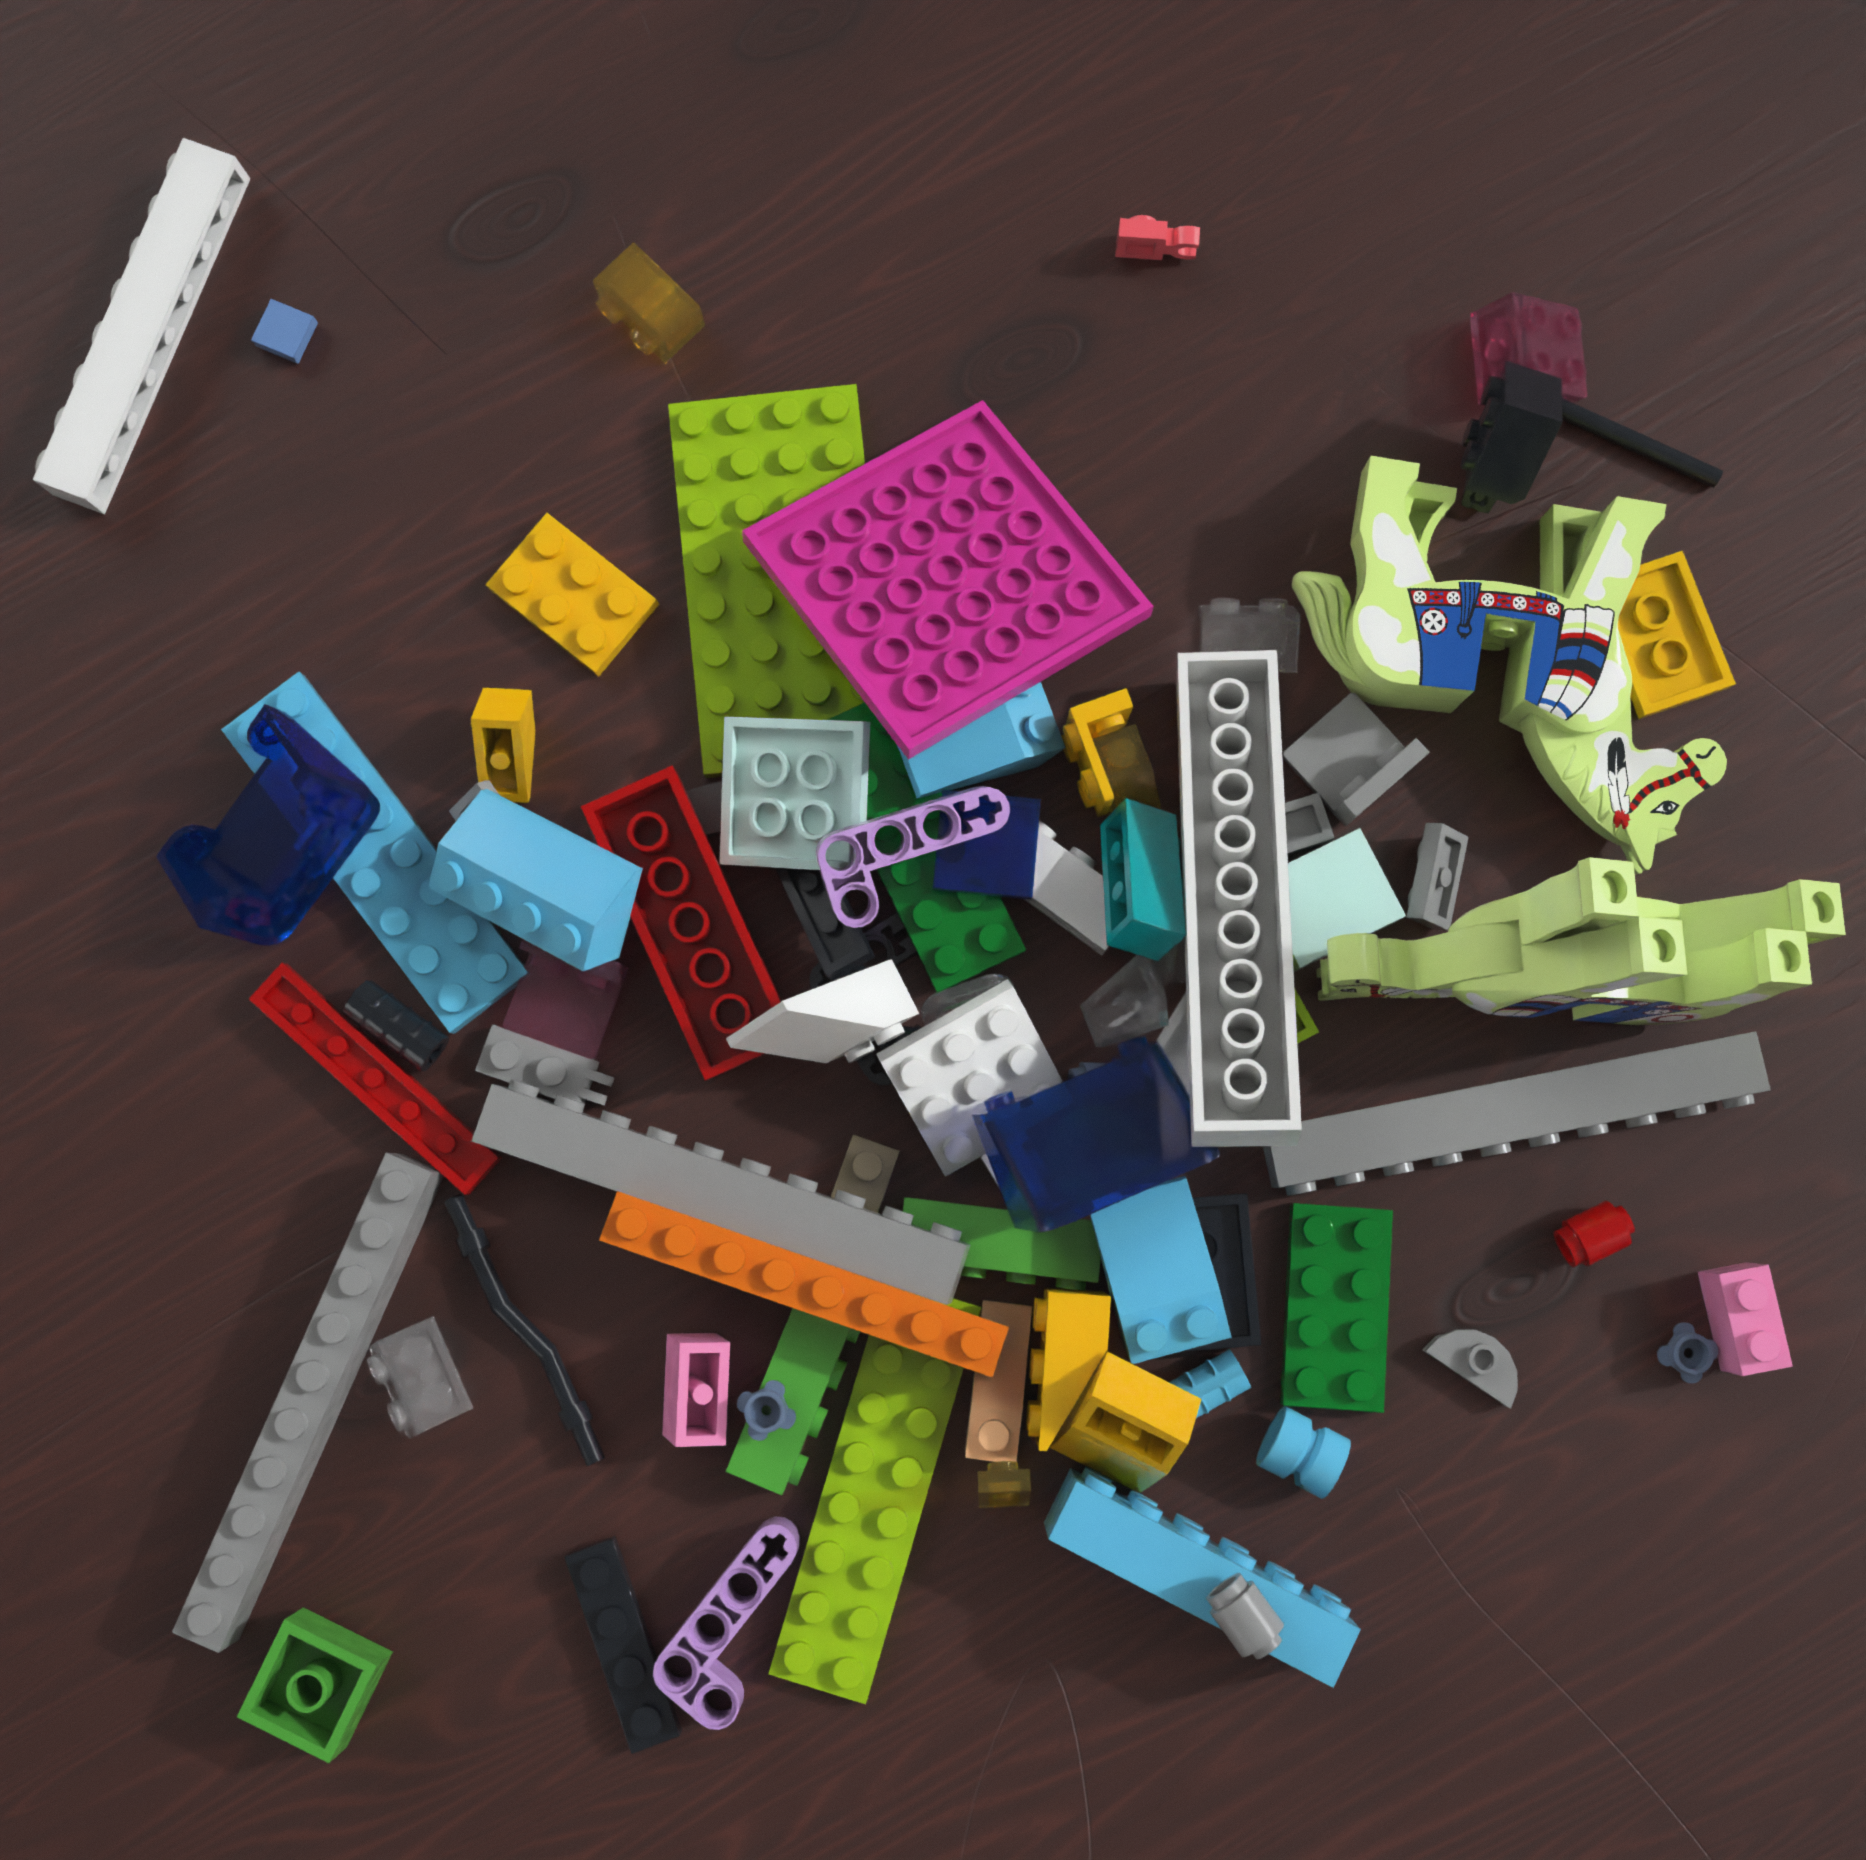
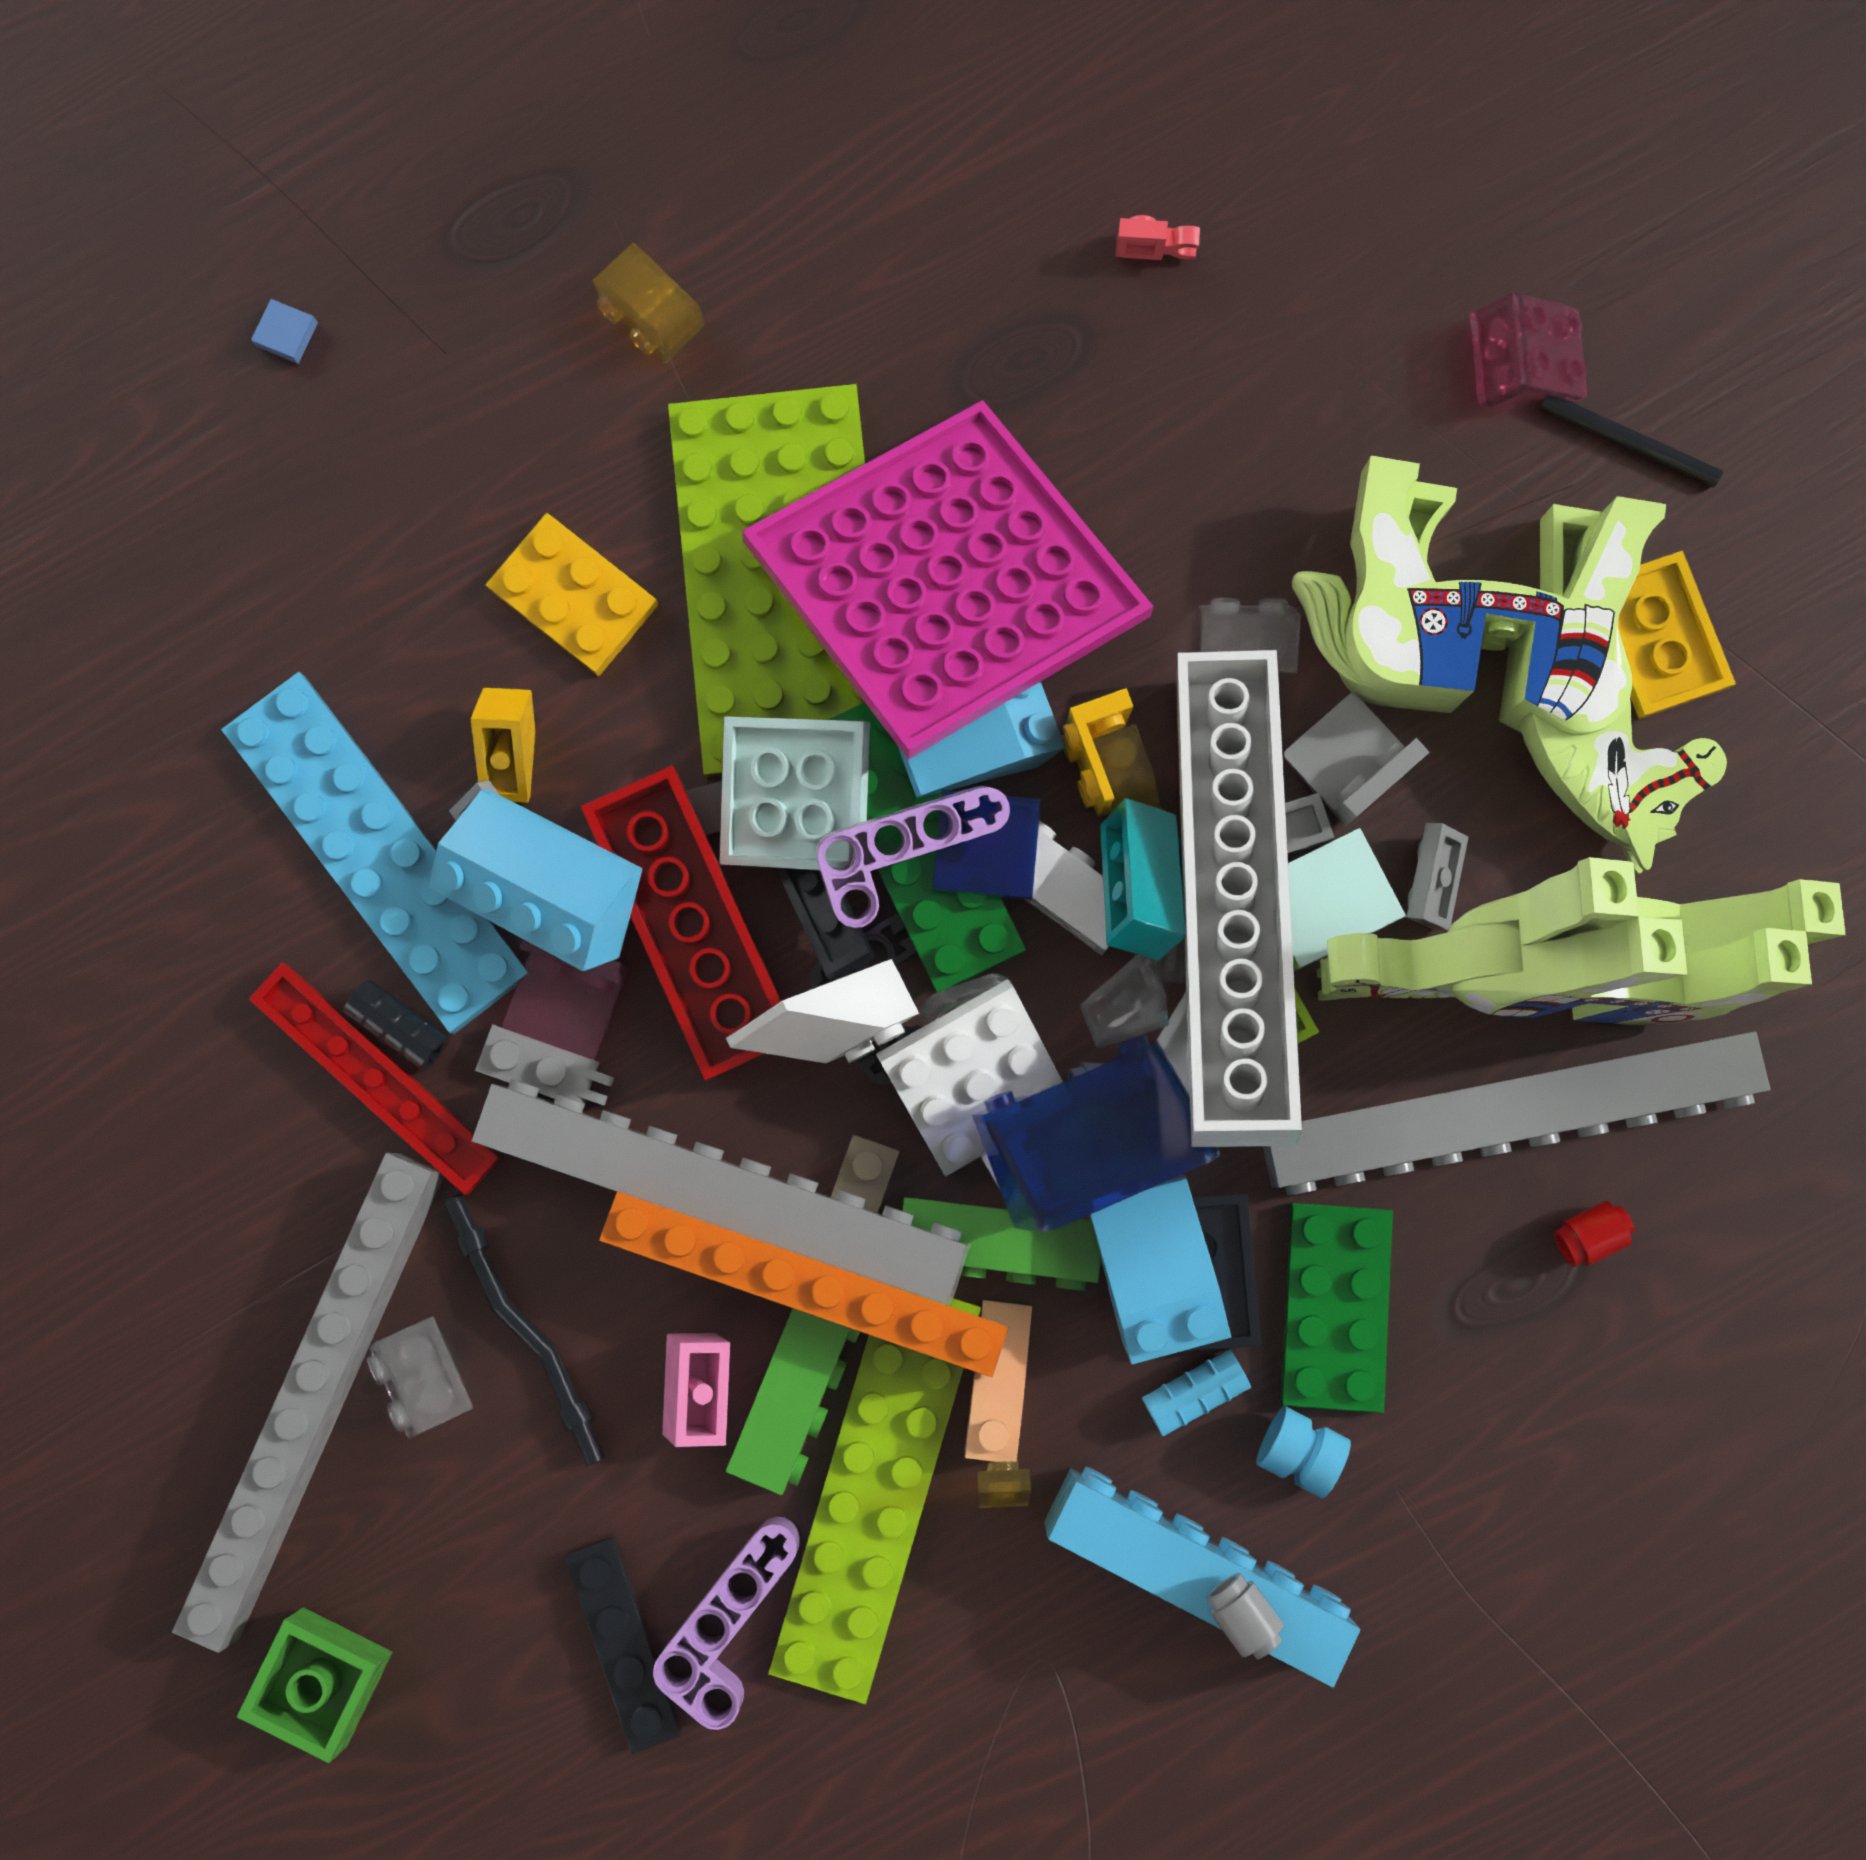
white brick [33,138,250,514] -> none
clear blue windscreen [156,704,380,946] -> none
sand blue plate [737,1380,796,1441] -> none
yellow slope [1026,1287,1111,1451] -> none
yellow slope [1050,1352,1201,1493] -> none
light grey plate [1422,1329,1518,1409] -> none
black hinge [1460,361,1563,513] -> none
sand blue plate [1657,1322,1718,1383] -> none
bright pink brick [1698,1262,1793,1376] -> none

